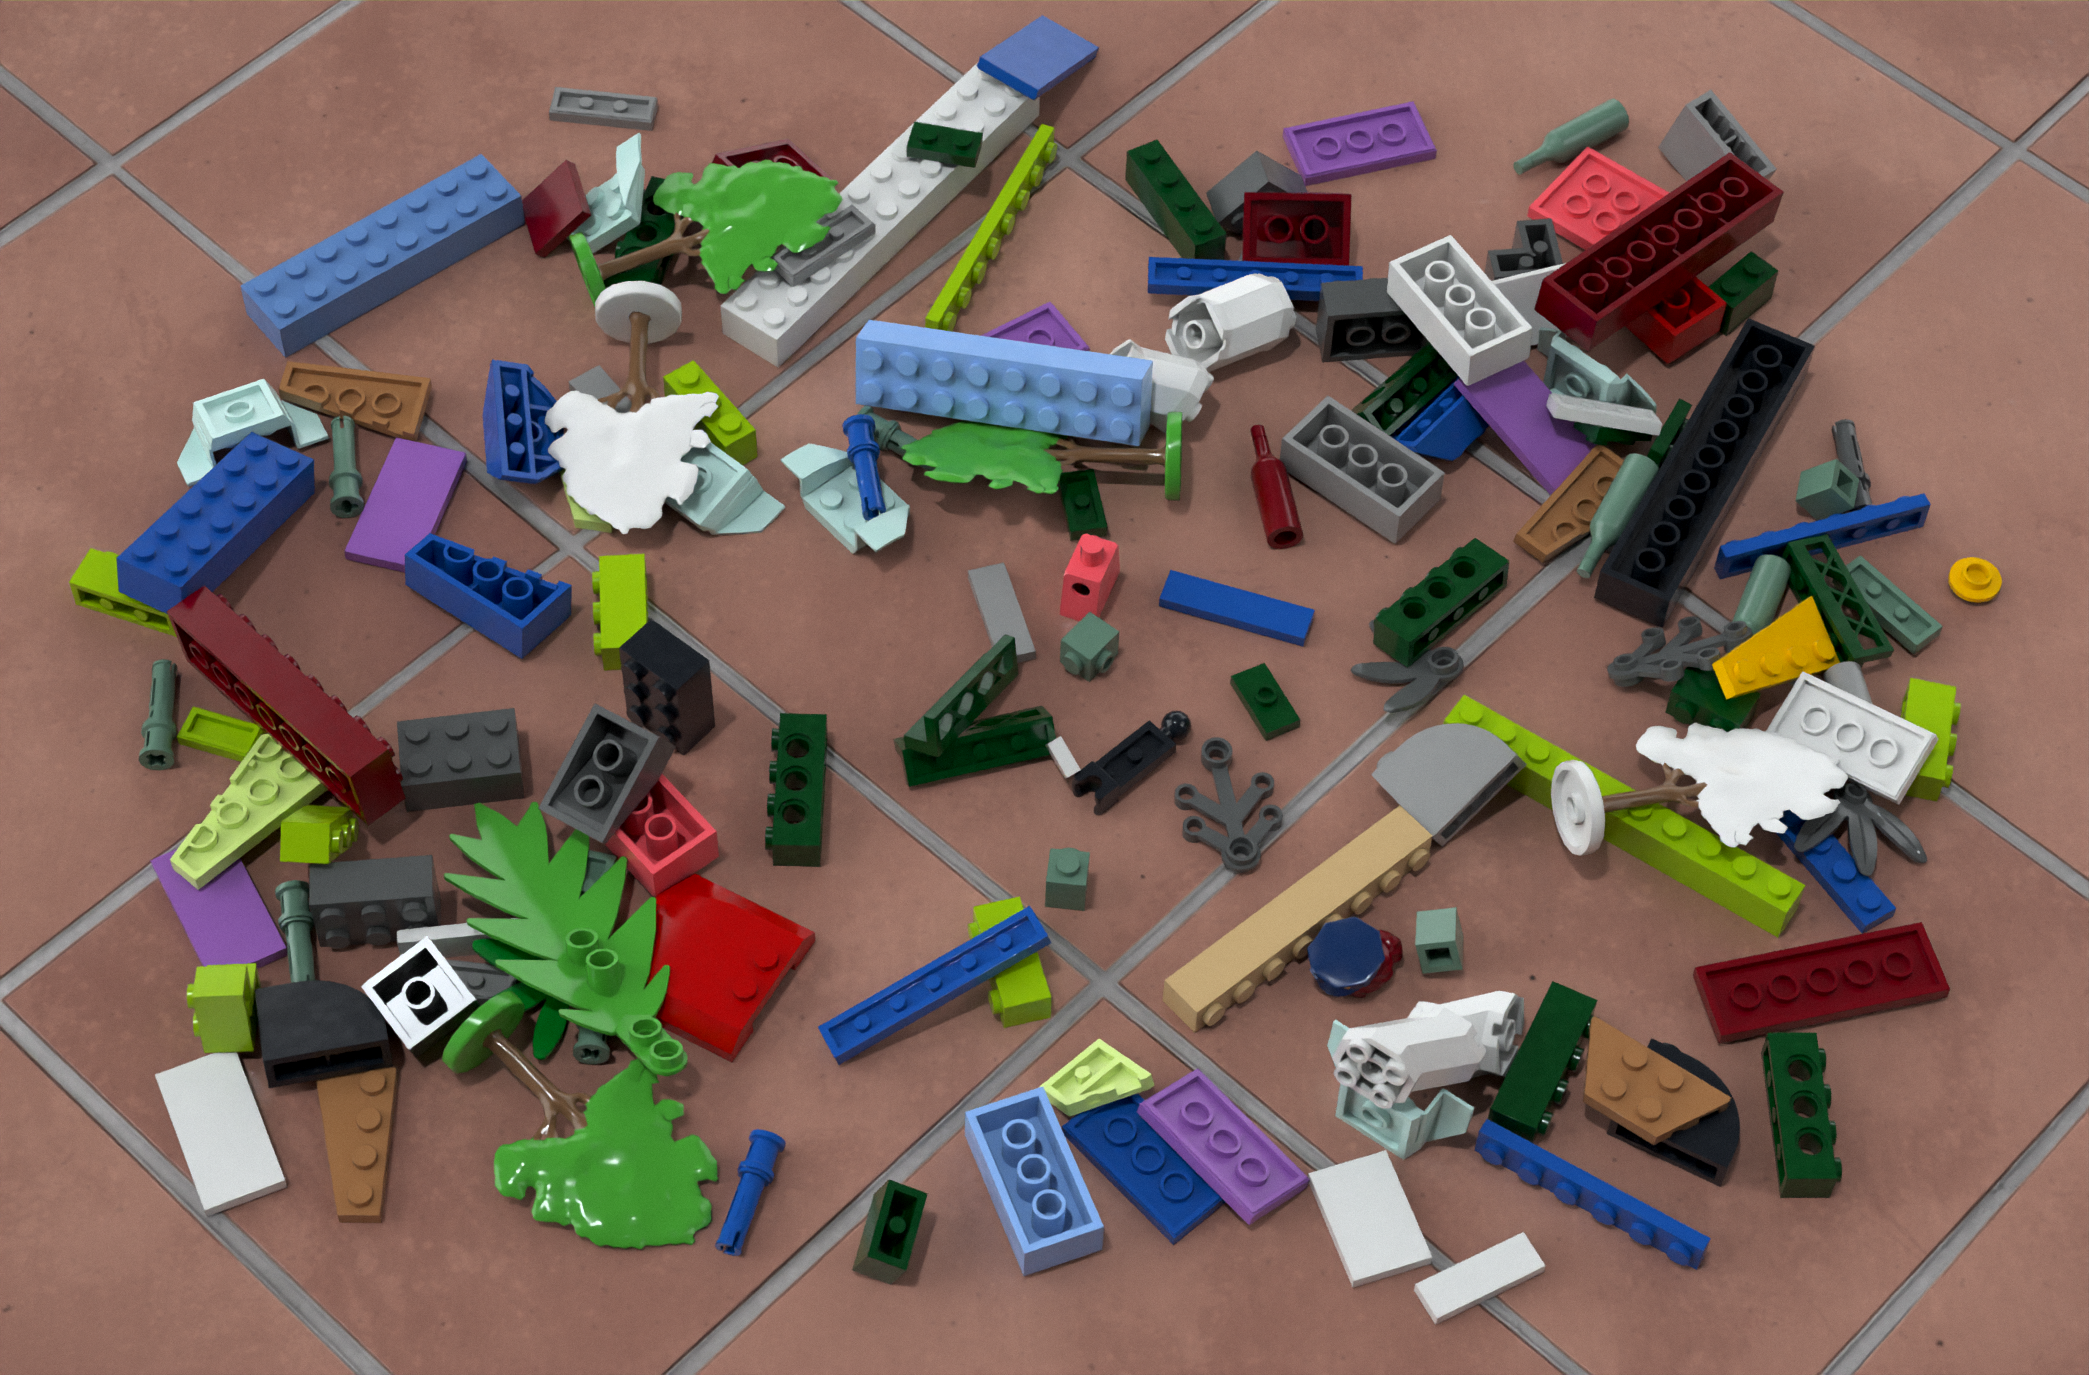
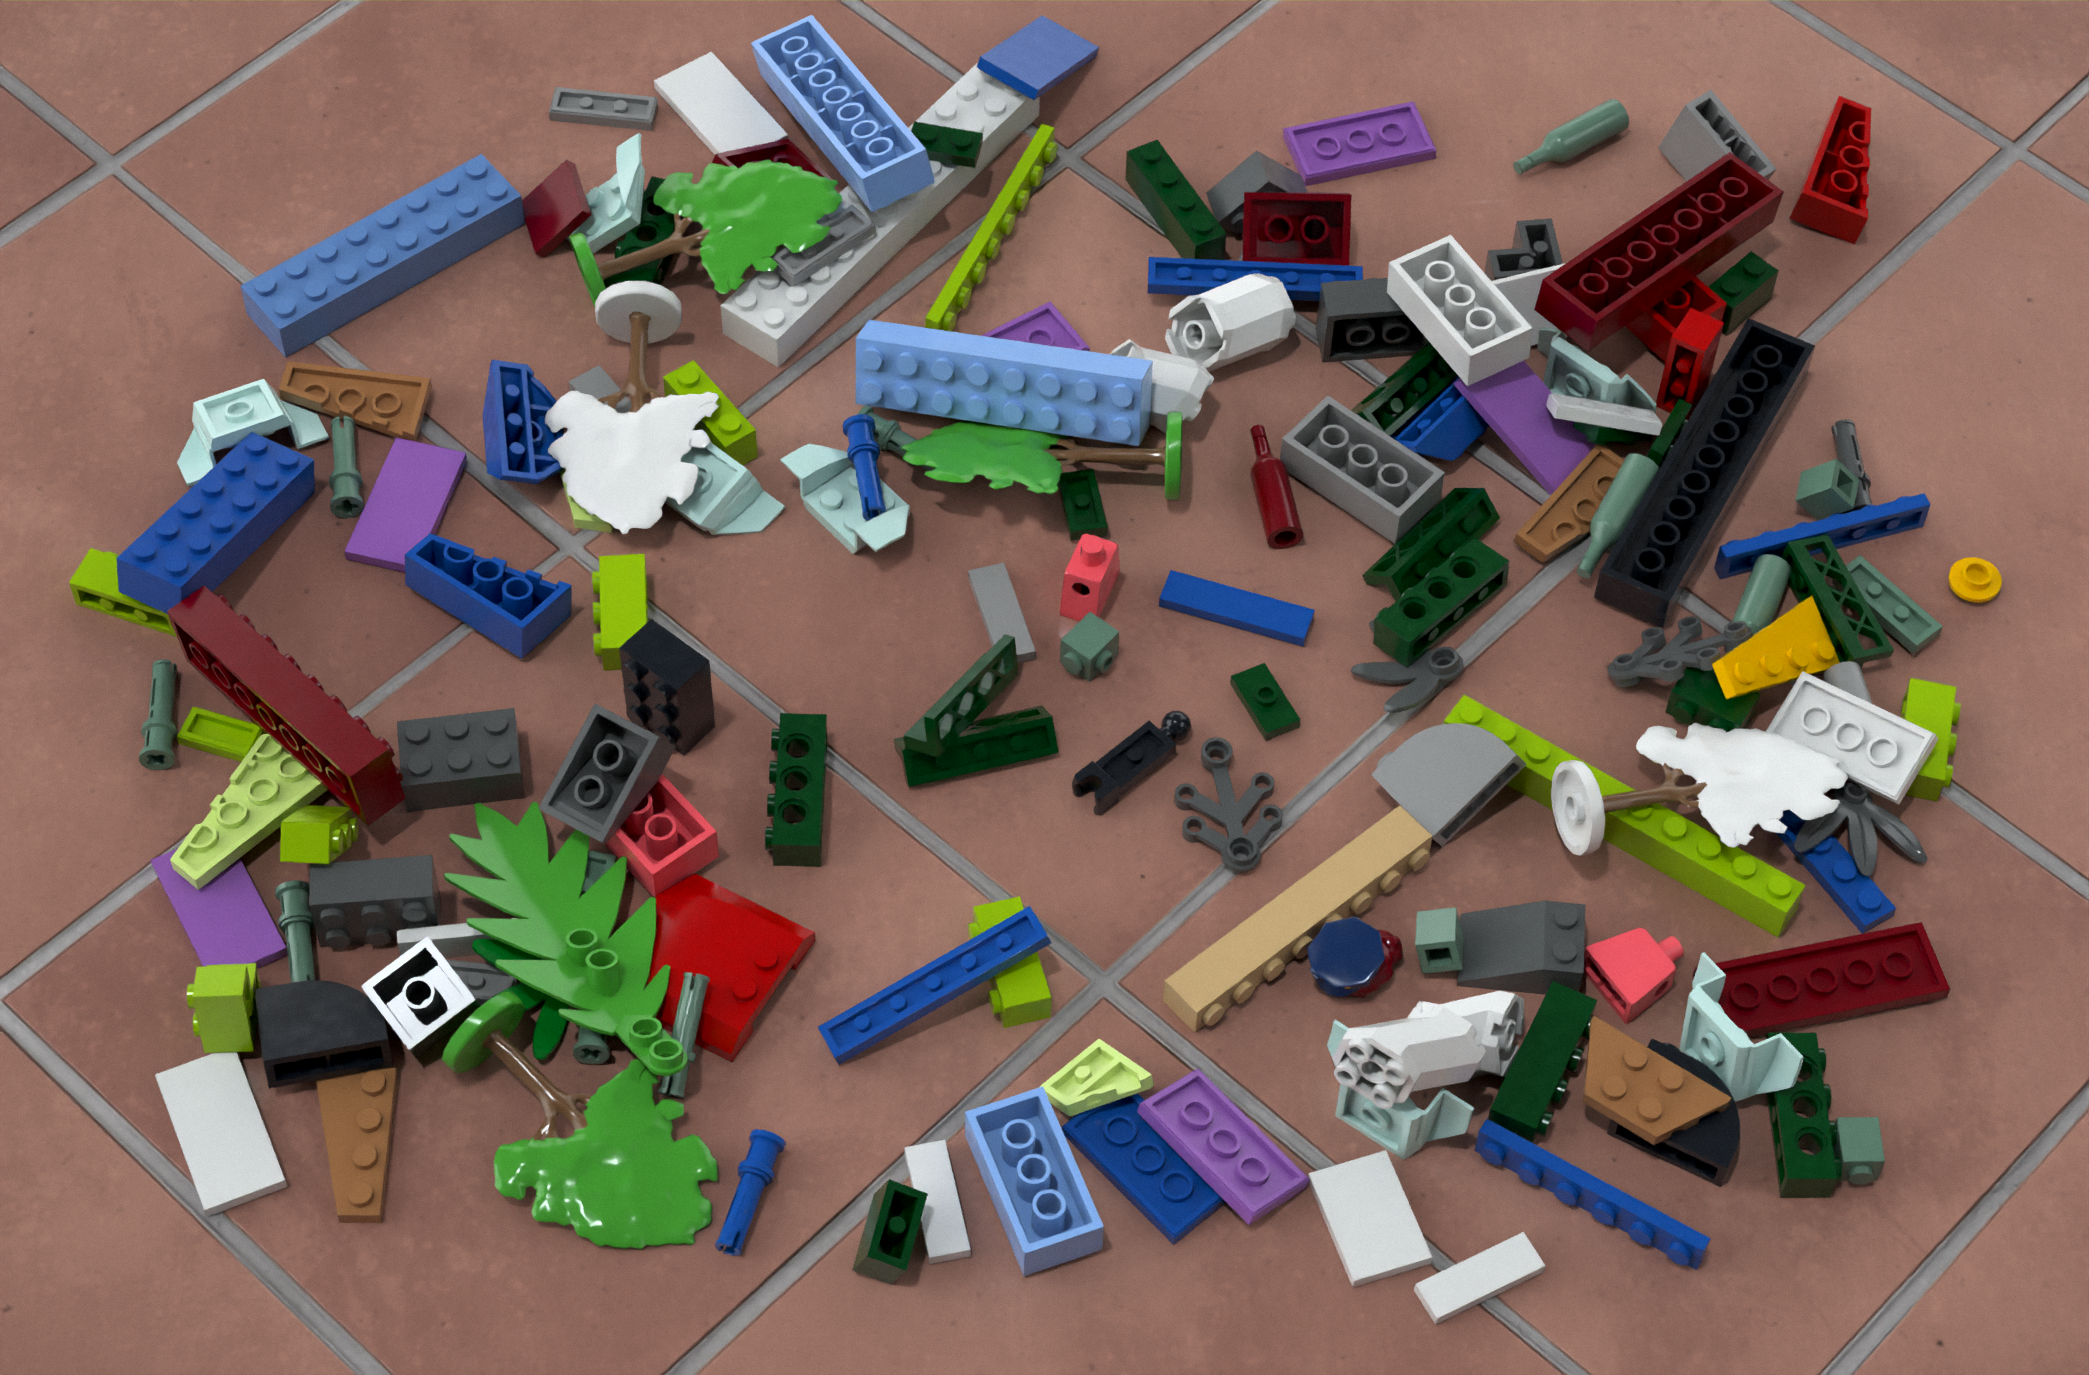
white tile [1045,736,1081,778] -> none
sand green brick [1045,848,1090,911] -> none
coral plate [1527,146,1669,250] -> none
none -> white tile [654,52,788,155]
none -> sand green pin [658,972,710,1099]
none -> light blue brick [751,15,935,212]
none -> white tile [904,1140,971,1264]
none -> dark green fence [1362,488,1500,602]
none -> dark grey slope [1457,901,1586,995]
none -> coral torso [1584,928,1684,1024]
none -> red brick [1656,308,1724,420]
none -> light aqua piece [1679,952,1804,1102]
none -> red wedge [1790,96,1871,244]
none -> sand green brick [1833,1117,1885,1184]

